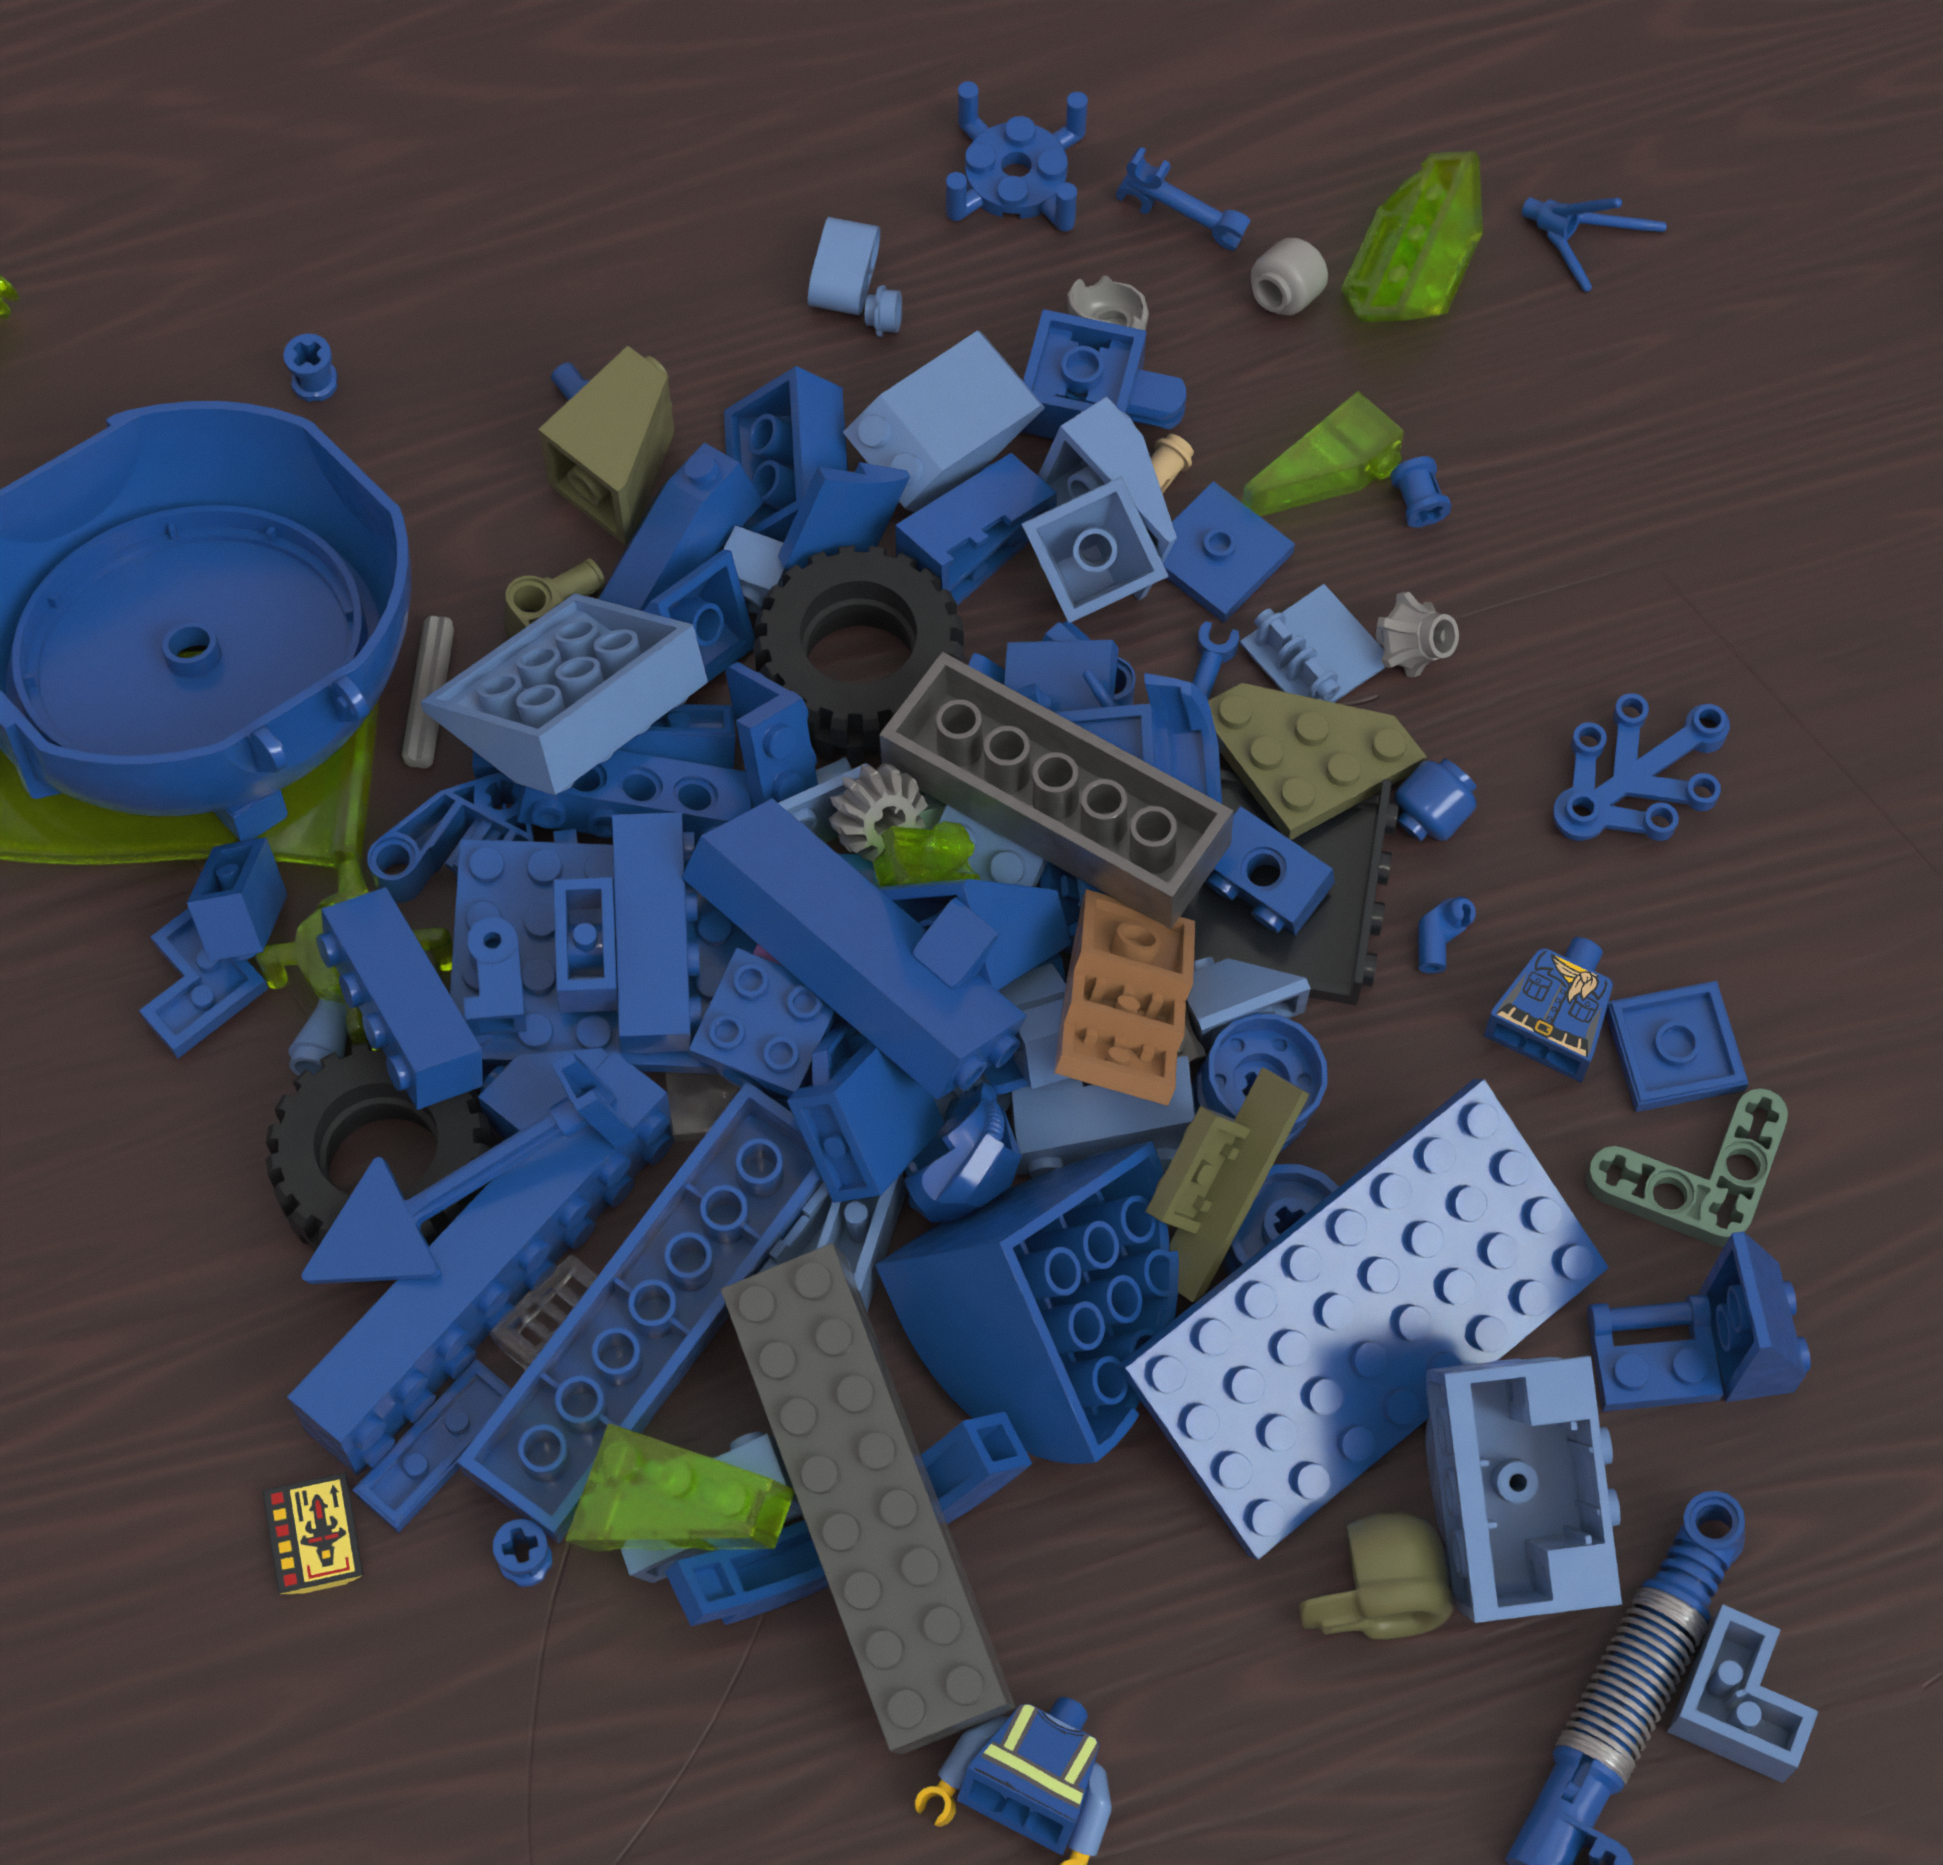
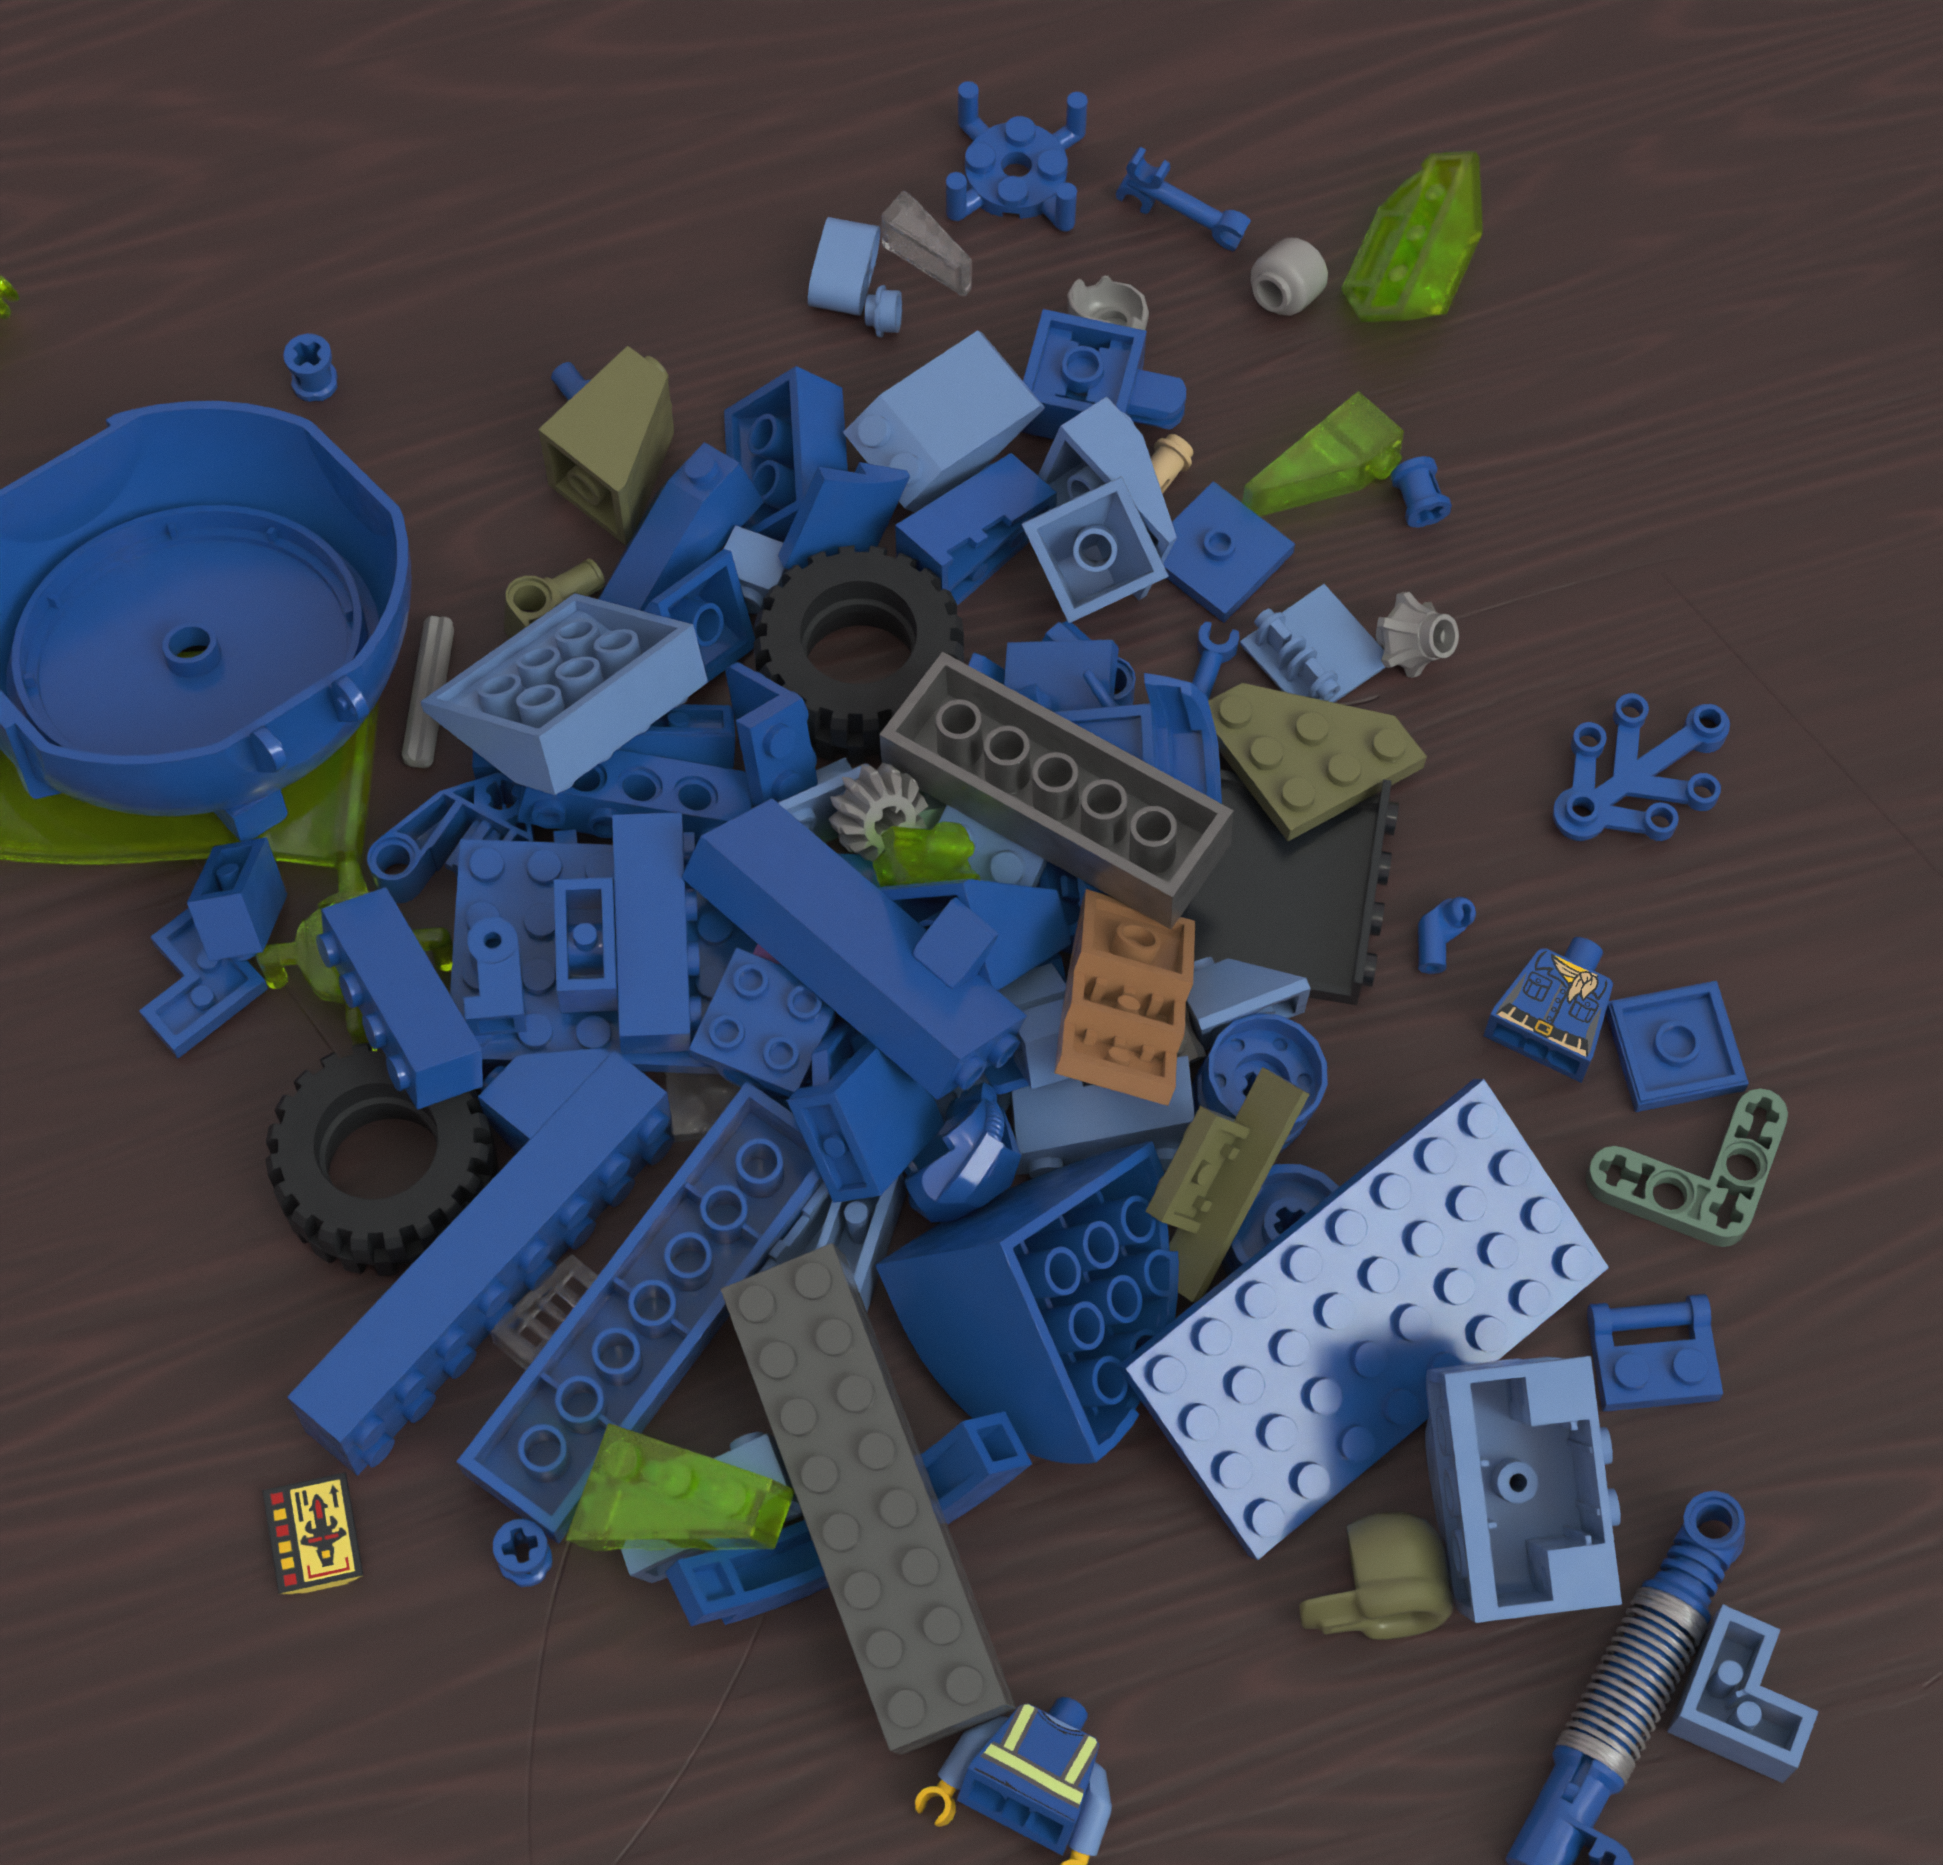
medium blue cone [288,994,352,1076] -> none
blue piece [301,1051,637,1284] -> none
blue tile [353,1359,512,1533] -> none
blue brick [1205,806,1335,936] -> none
blue head [1394,758,1477,842] -> none
blue plant [1522,197,1667,292] -> none
blue slope [1699,1231,1811,1402] -> none
none -> clear slope [882,191,972,296]

